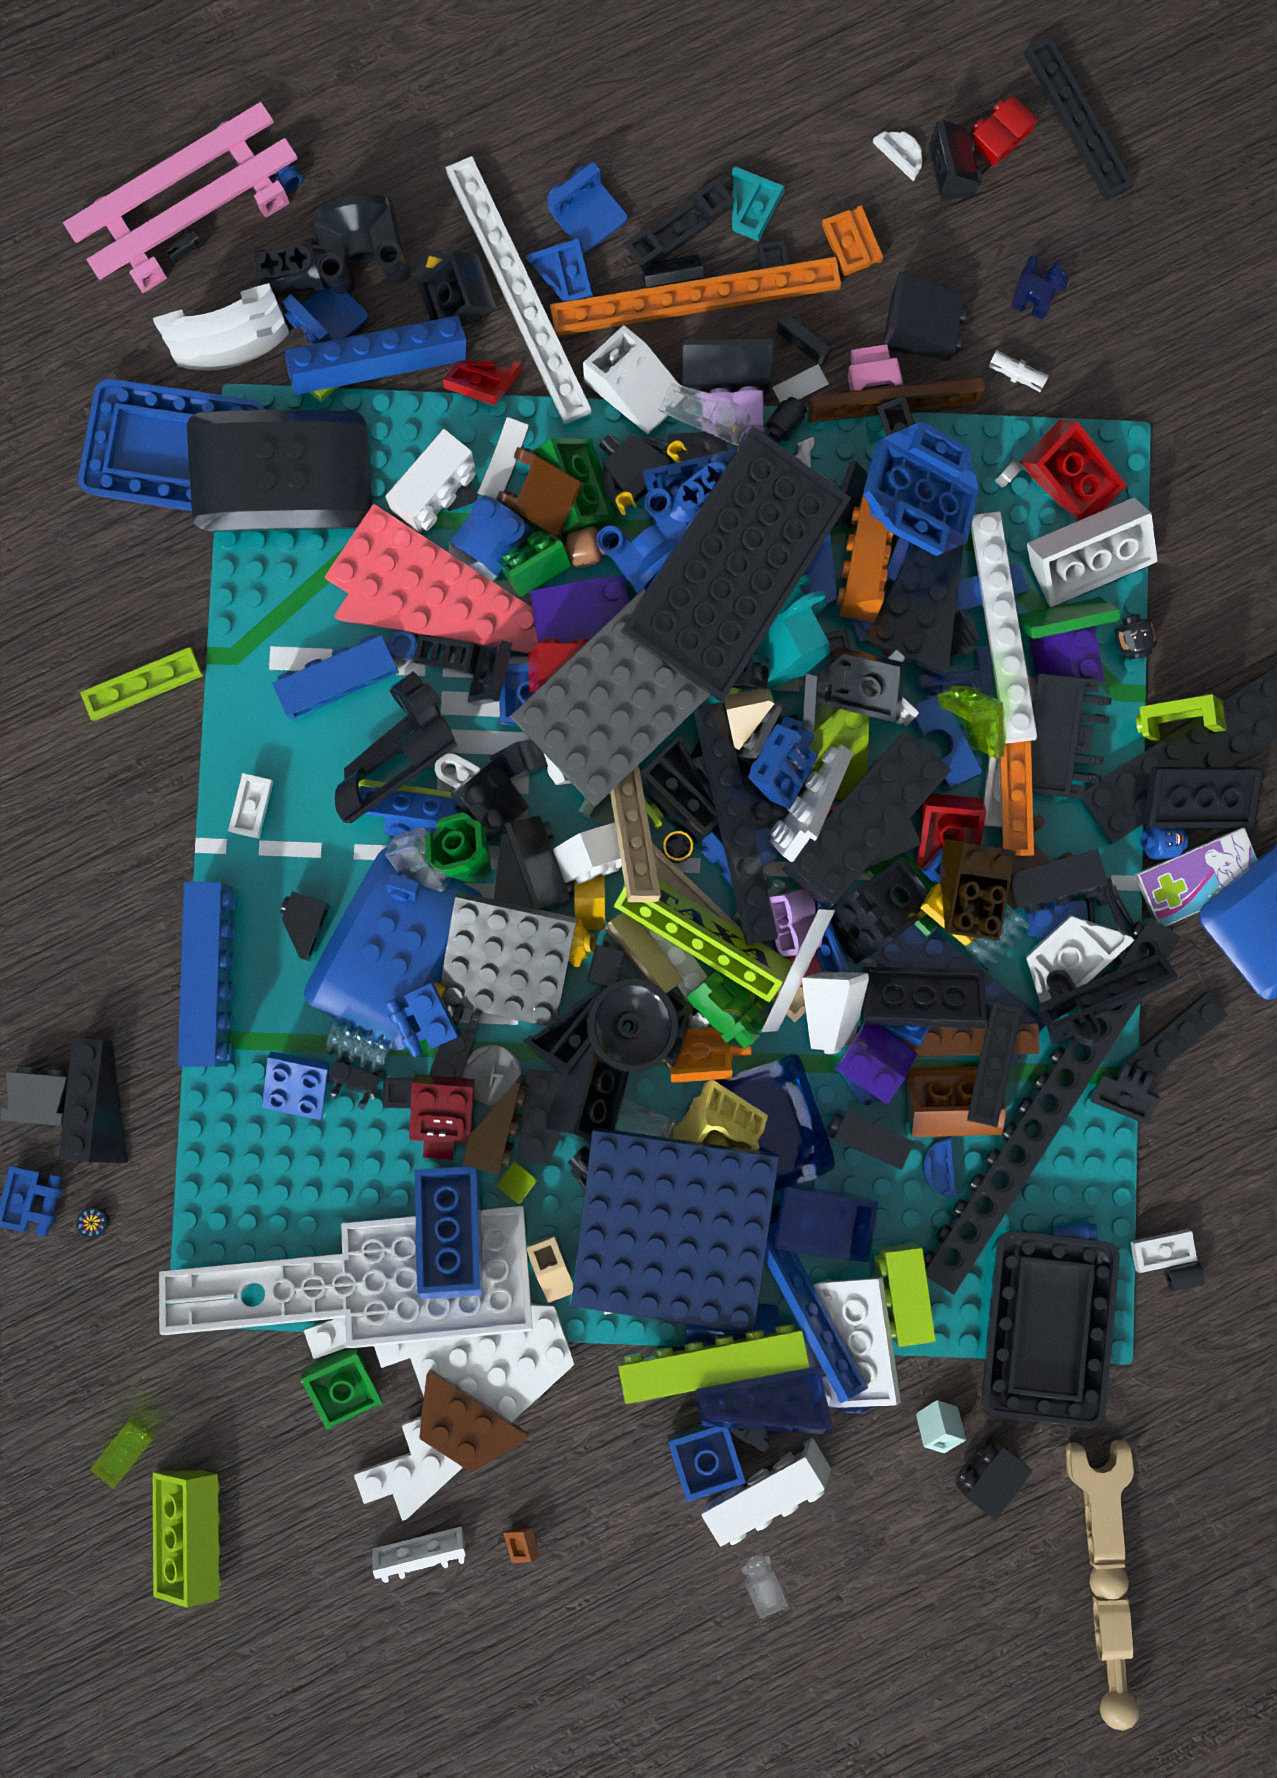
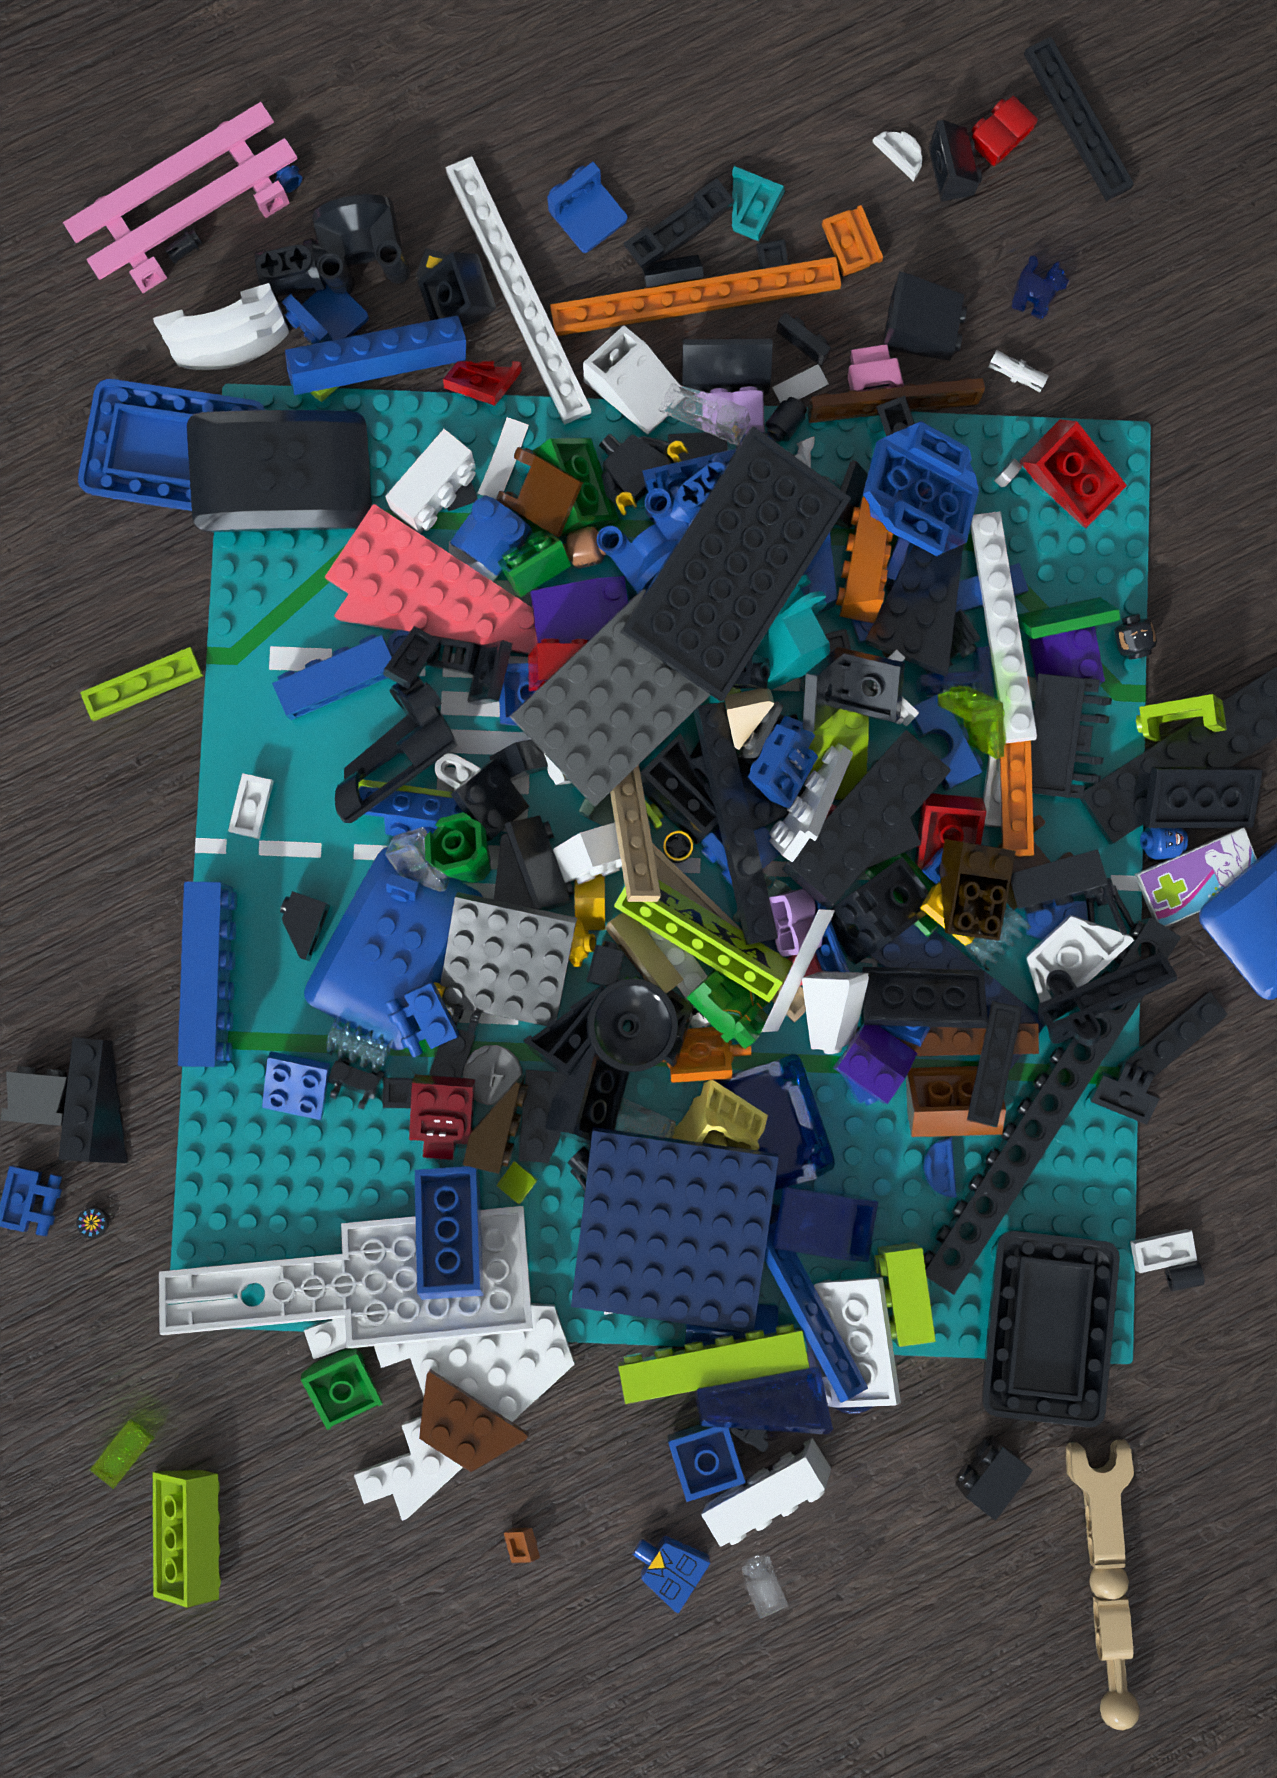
white plate [372,1526,465,1583] -> none
blue wing [526,238,594,302] -> none
tan slope [526,1234,574,1303] -> none
black brick [826,1109,914,1170] -> none
light aqua panel [916,1400,966,1453] -> none
white slope [1027,498,1158,607] -> none
blue cone [1052,1220,1097,1248] -> none
none -> black plate [383,626,440,689]
none -> blue torso [632,1536,710,1613]

